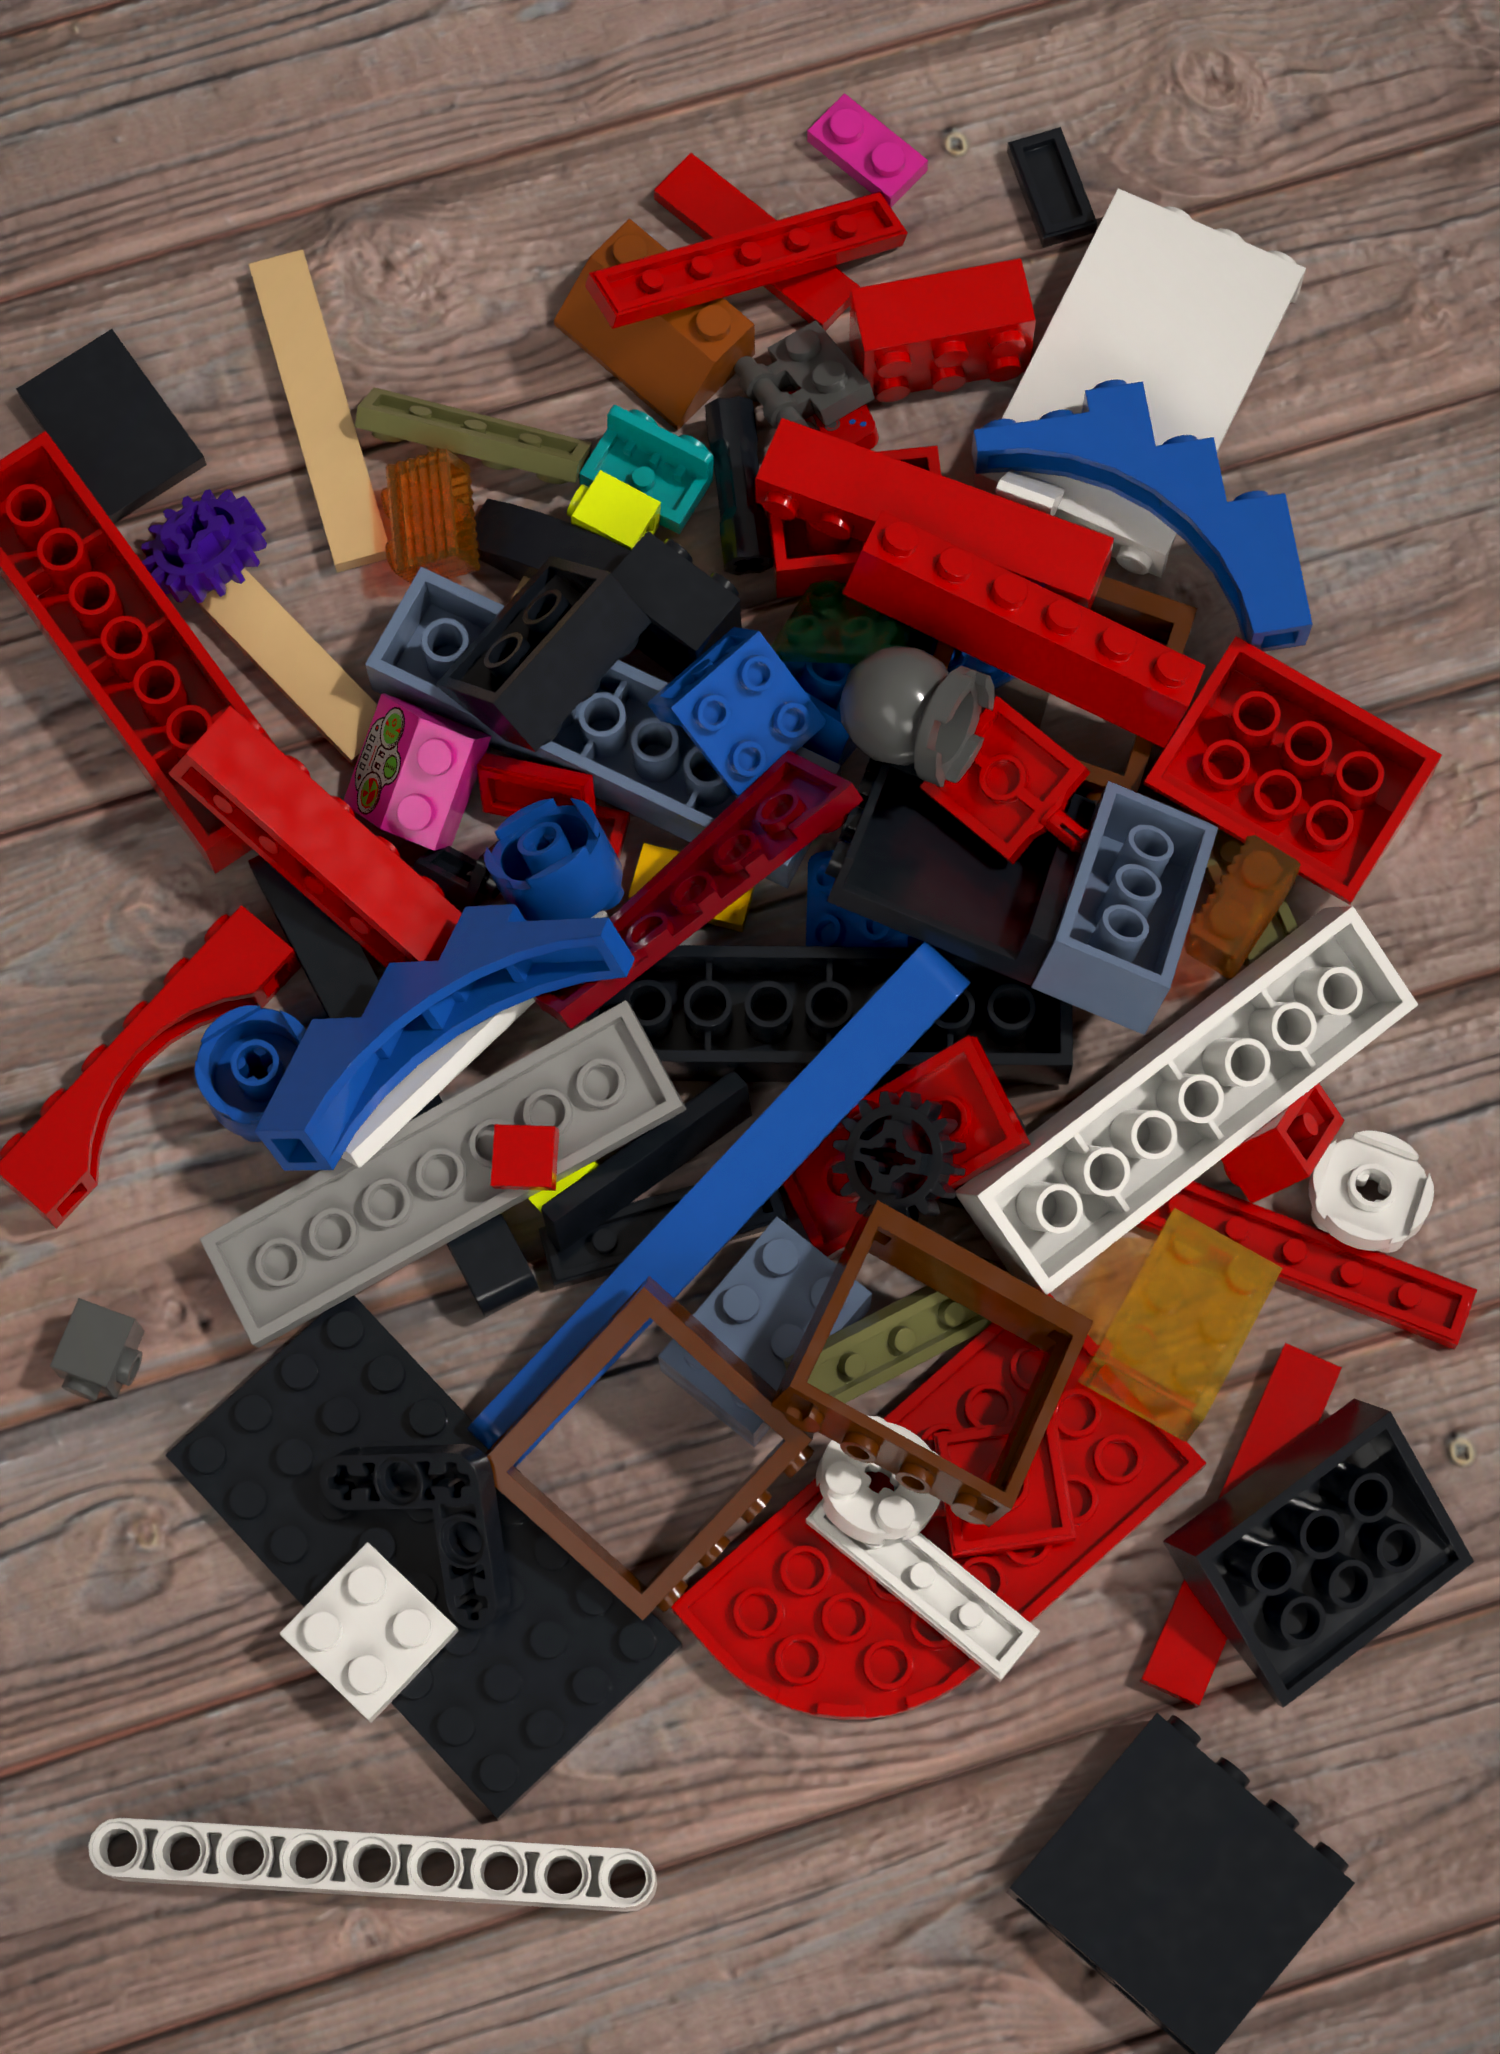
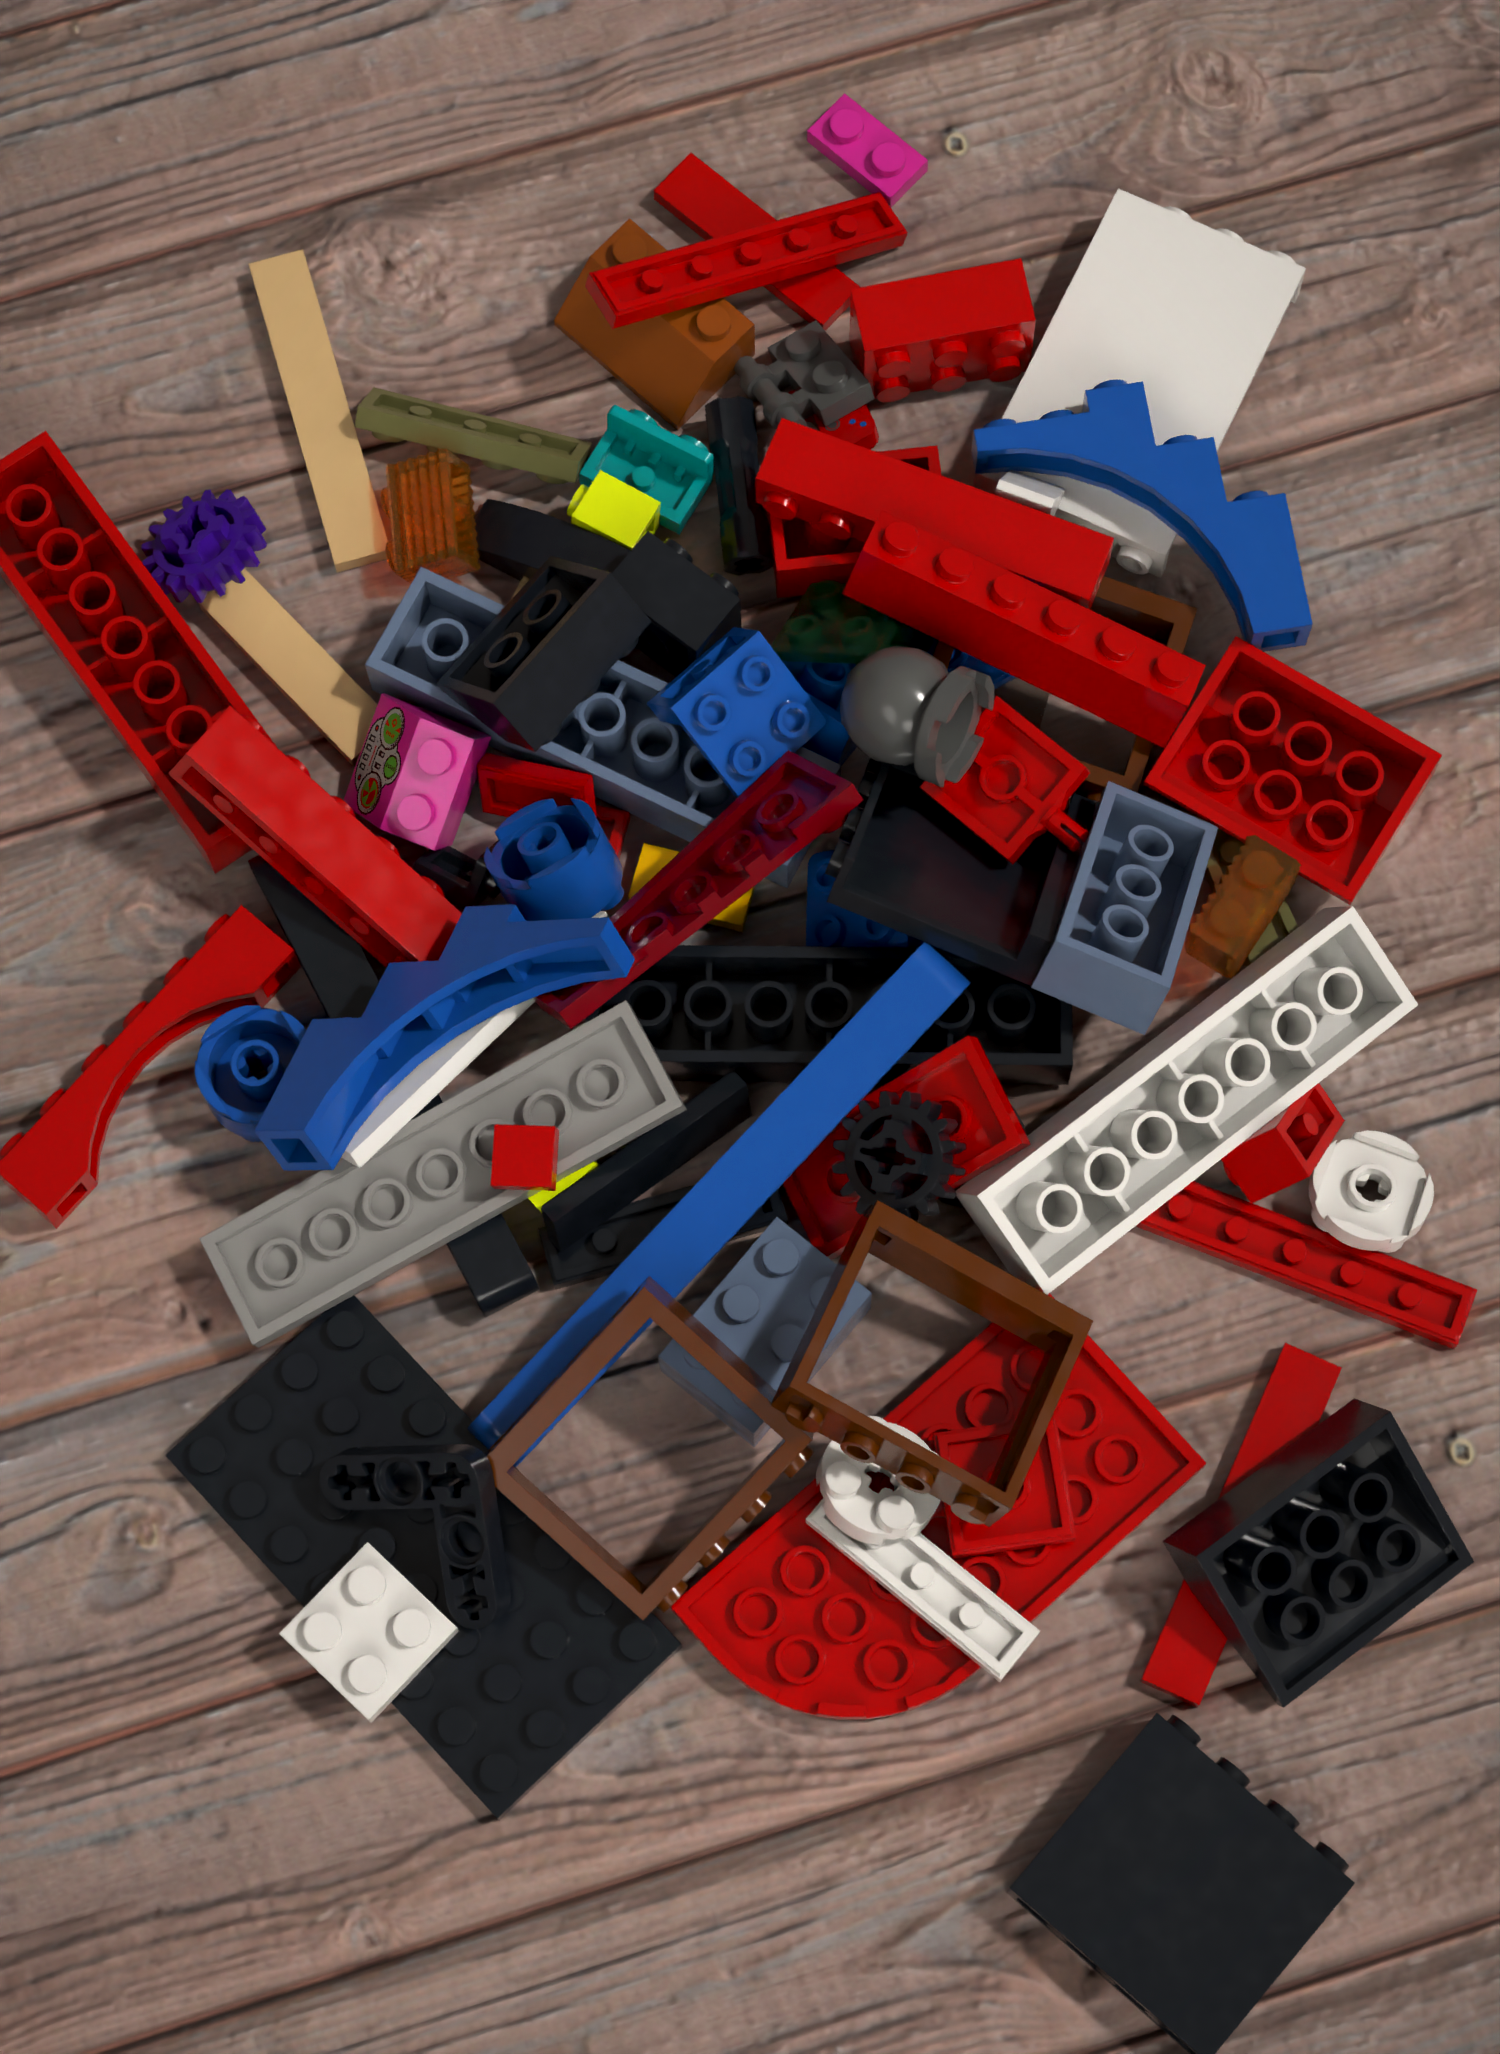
black tile [16,329,207,523] -> none
dark grey brick [50,1298,145,1401] -> none
white beam [88,1818,657,1912] -> none
olive plate [783,1257,997,1403] -> none
black tile [1007,127,1097,248] -> none
clear yellow piece [1078,1208,1282,1442] -> none

